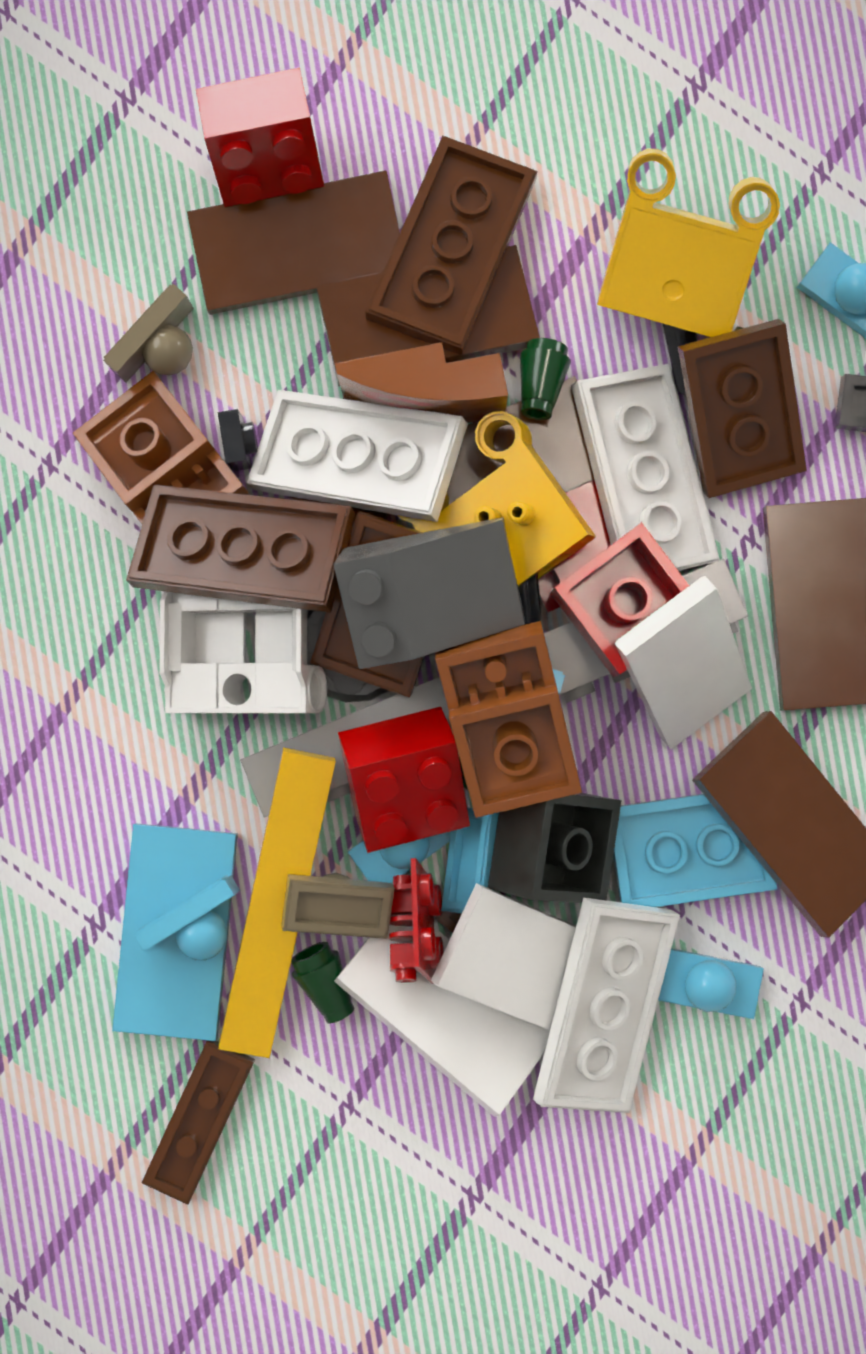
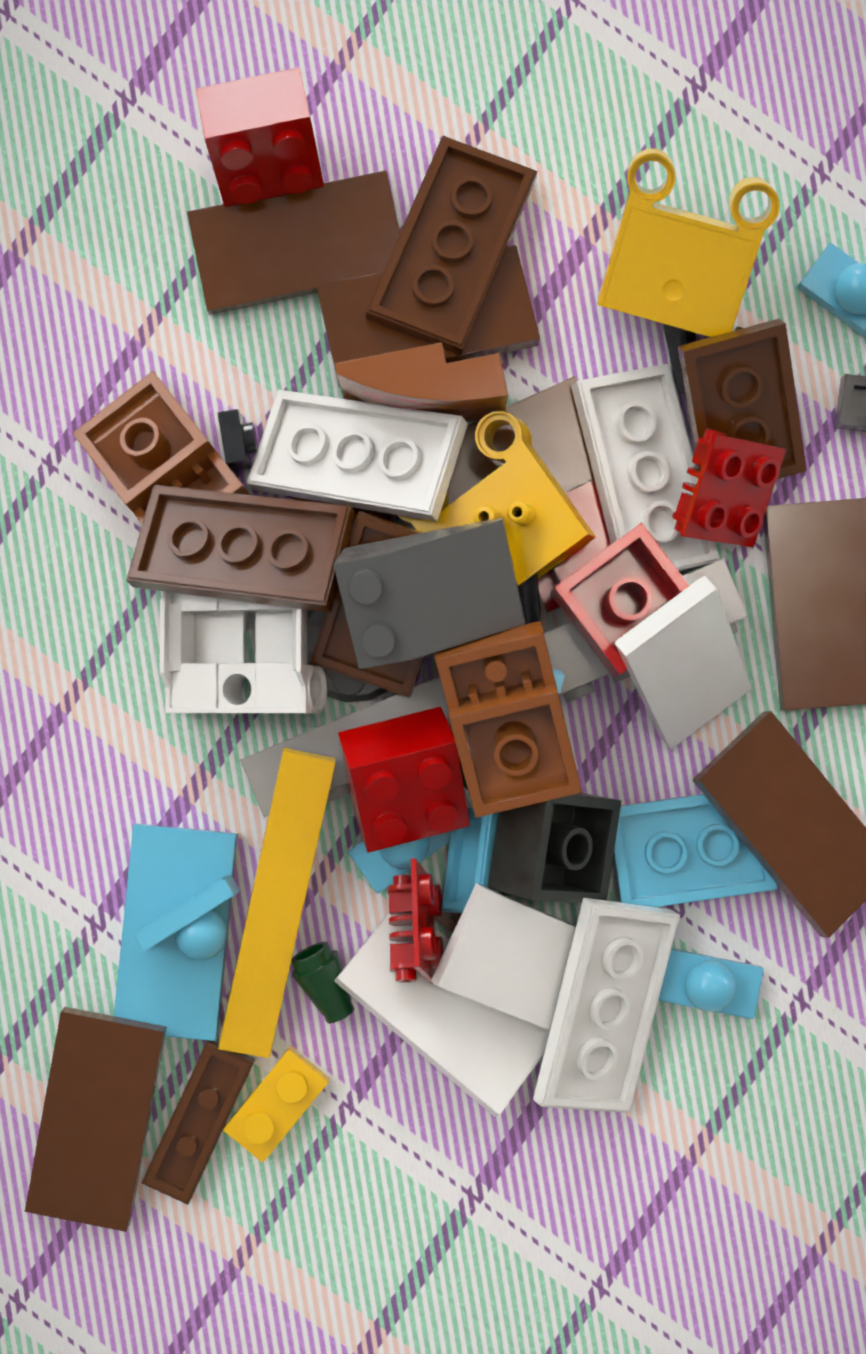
dark tan tile [103,284,194,383] -> none
dark tan tile [281,873,395,939] -> none
dark green cone [520,338,571,420] -> none
none -> reddish brown tile [25,1007,167,1232]
none -> yellow plate [223,1045,330,1163]
none -> red hinge [672,428,787,548]

